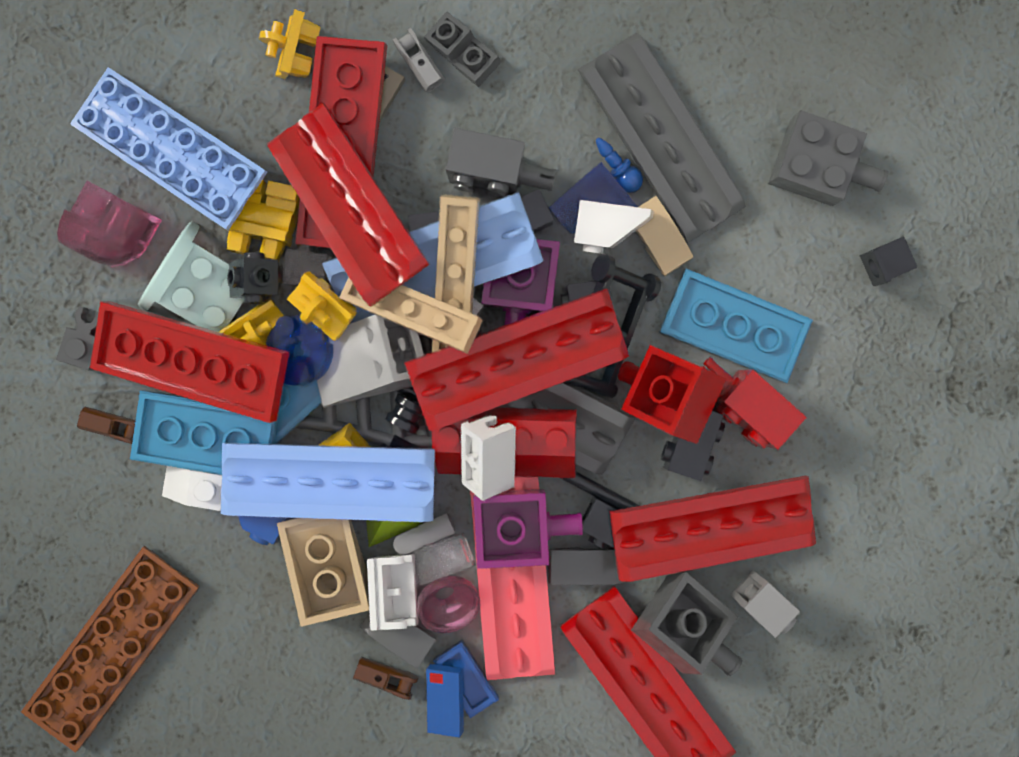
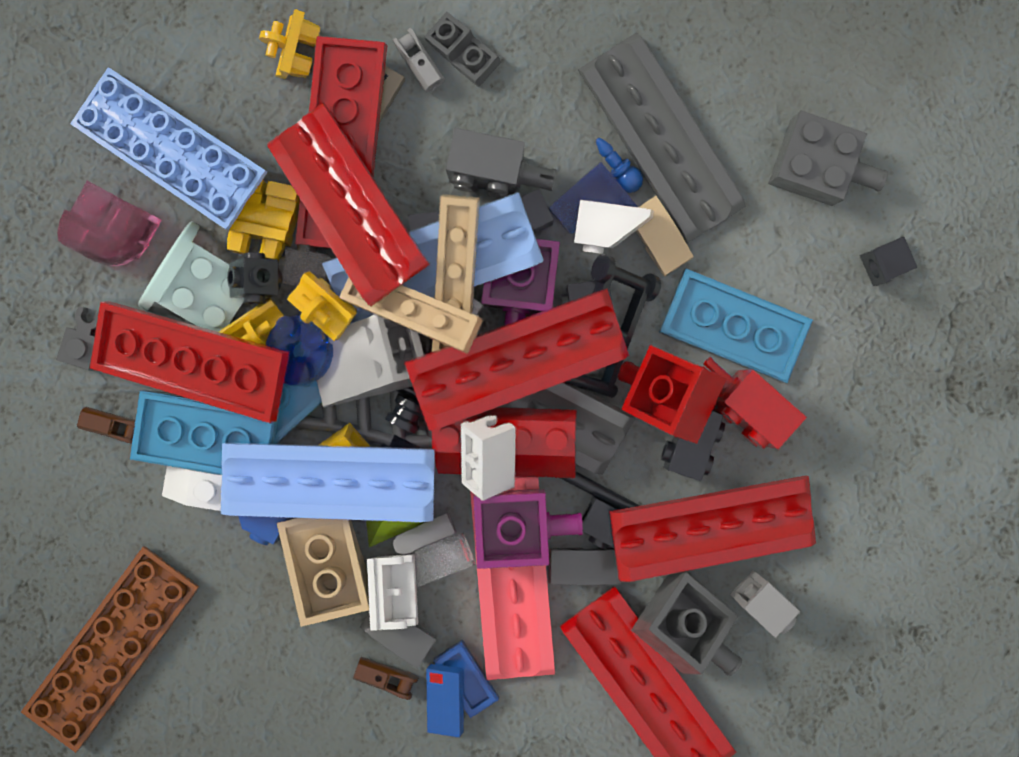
clear pink piece [417,576,481,633] -> none

